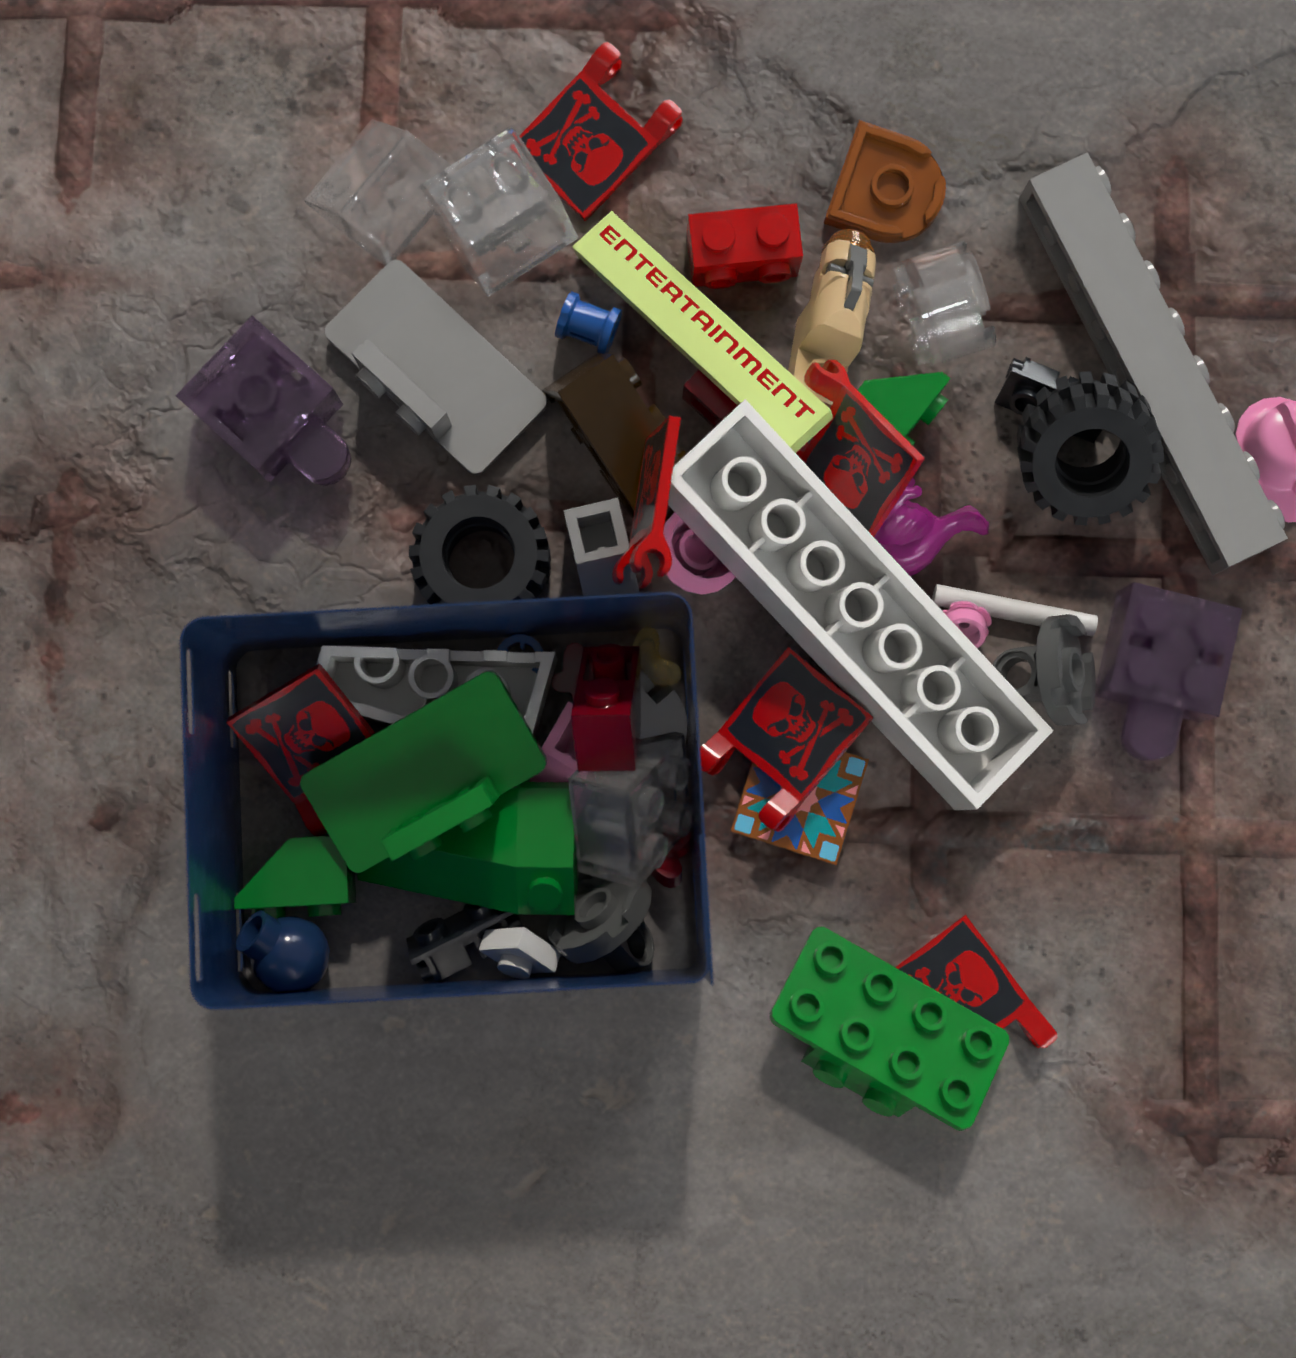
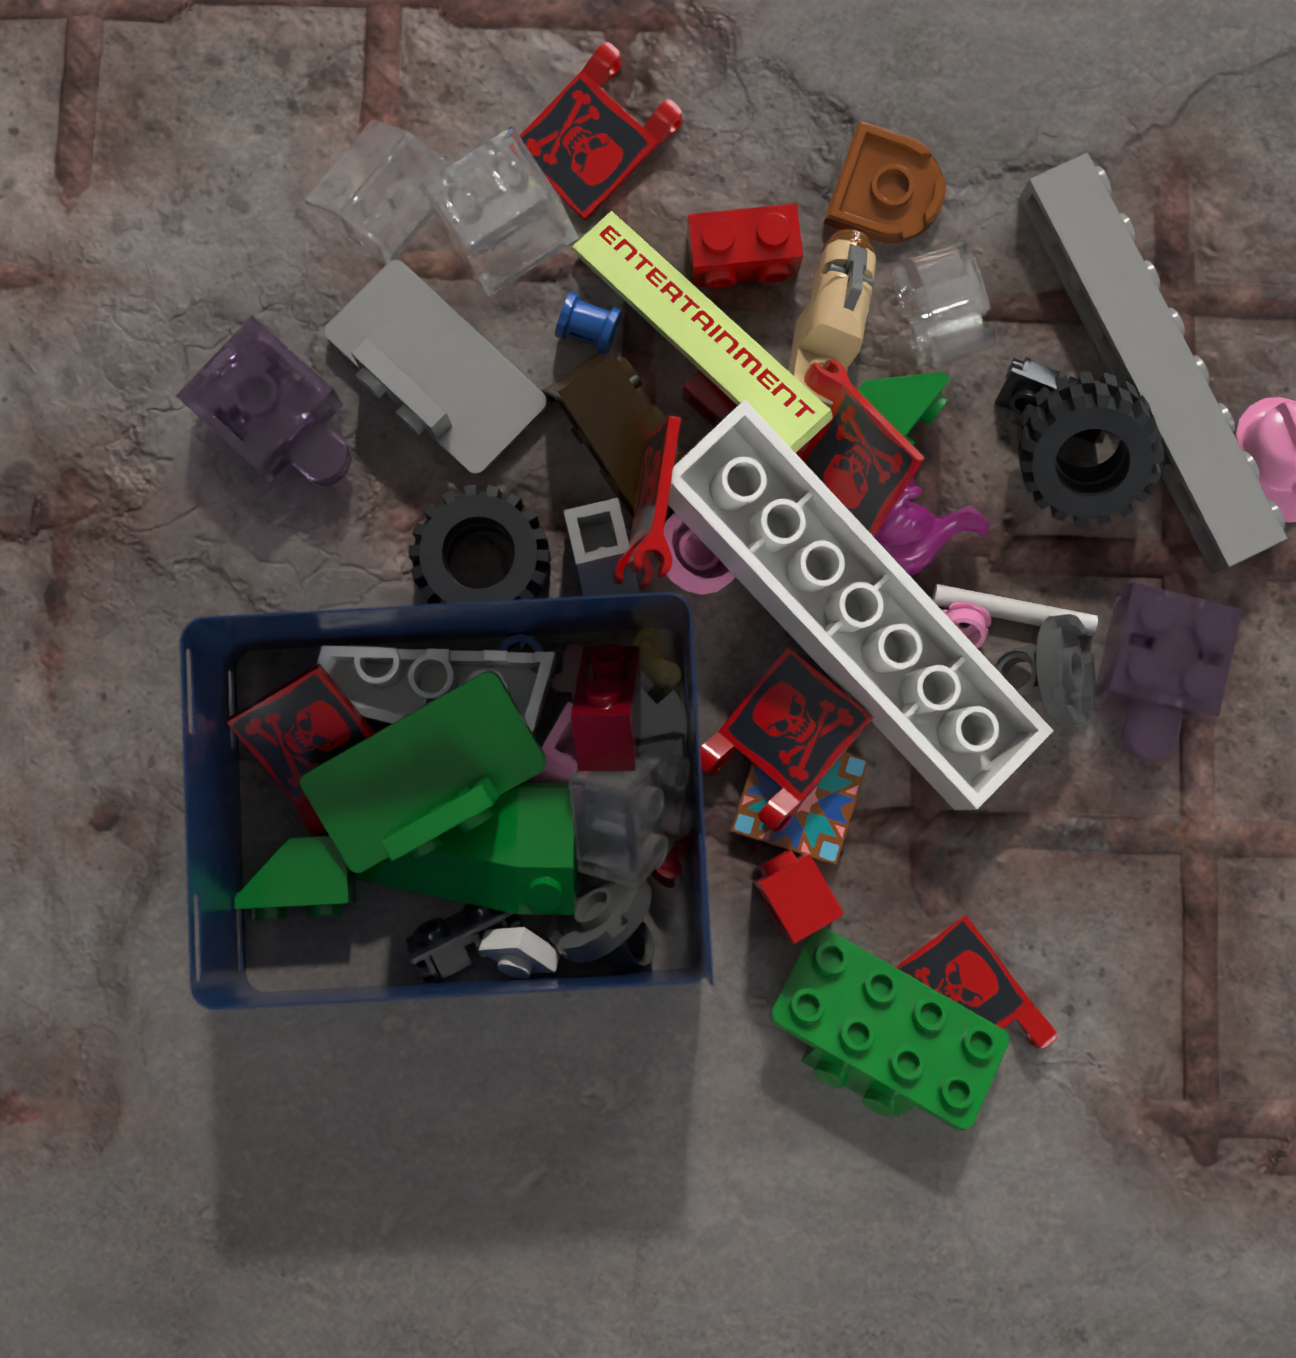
dark blue piece [236,911,330,993] -> none
none -> red brick [752,850,845,944]

